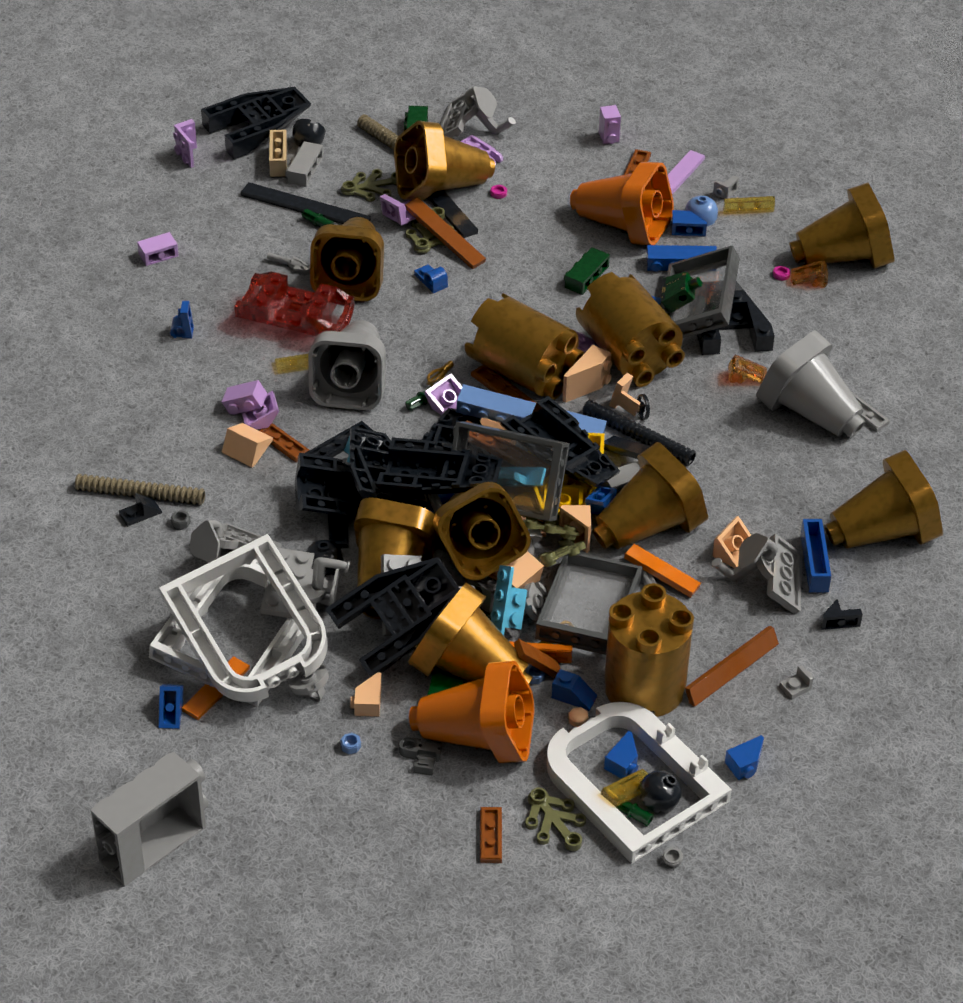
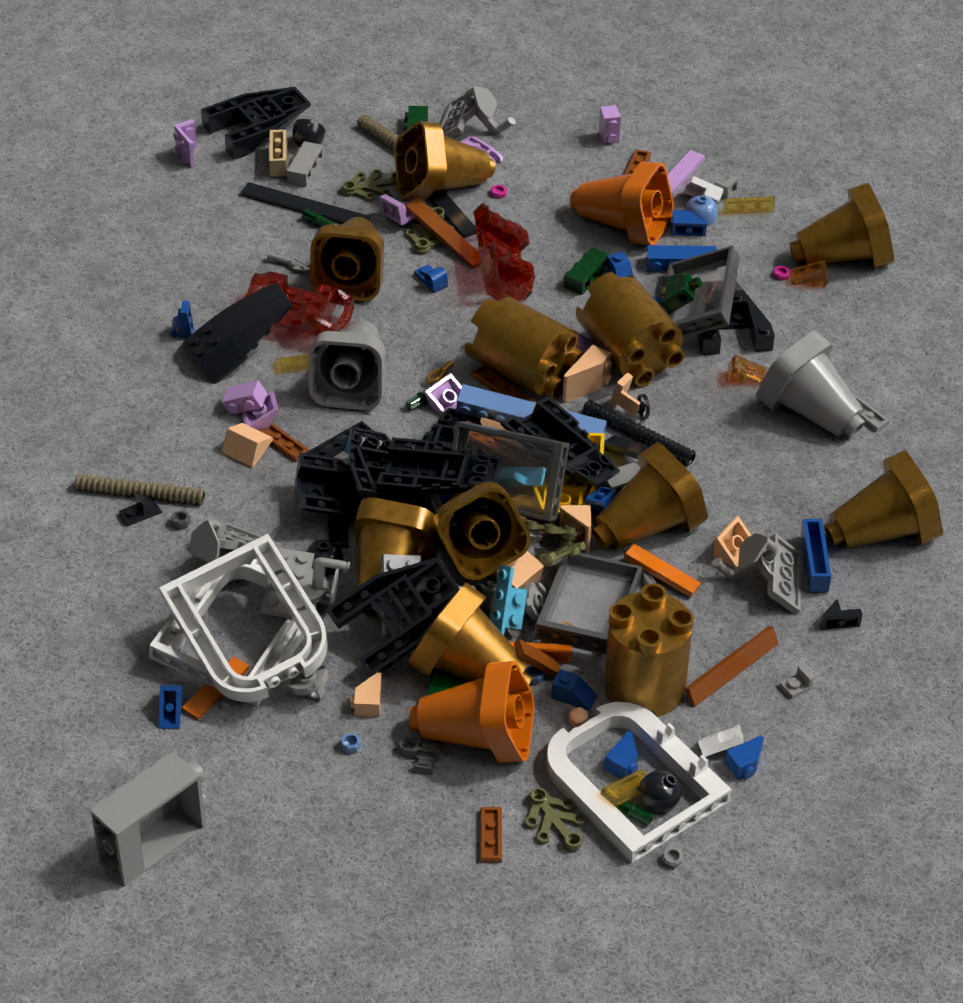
lavender brick [137,232,178,266] -> none
none -> black wedge [184,282,293,384]
none -> clear red piece [474,203,535,301]
none -> blue slope [606,252,634,278]
none -> white slope [679,176,724,203]
none -> white slope [698,724,743,757]

